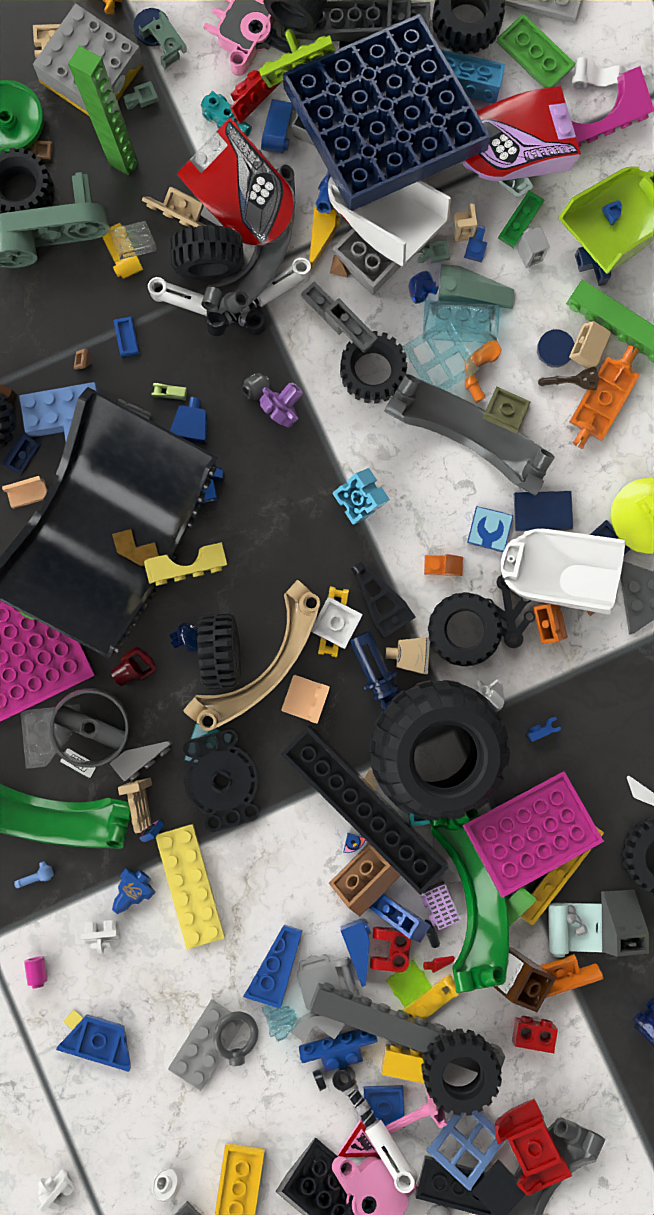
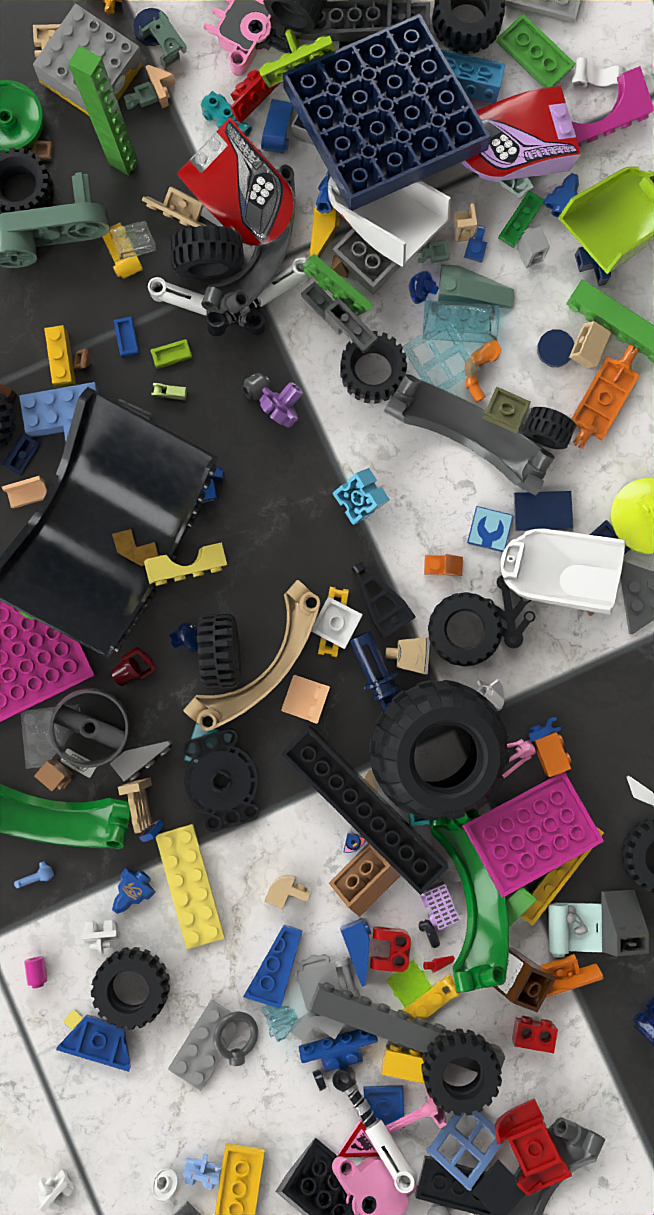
blue torso [170,397,208,444] -> none
blue slope [369,893,431,943] -> none
orange brick [533,603,568,644] -> none
dark brown piece [538,367,599,390] -> none
blue tile [602,200,622,225] -> none
none -> medium nougat brick [34,759,73,791]
none -> yellow brick [44,325,76,389]
none -> black tyre [91,947,170,1030]
none -> light nougat slope [145,65,175,109]
none -> lime tile [151,339,192,369]
none -> light blue hips [182,1154,222,1190]
none -> tan brick [264,875,310,909]
none -> bright green plate [301,254,373,316]
none -> bright pink plant [502,739,536,778]
none -> black tyre [522,407,576,449]
none -> orange brick [533,732,572,777]
none -> blue rock [543,173,579,218]

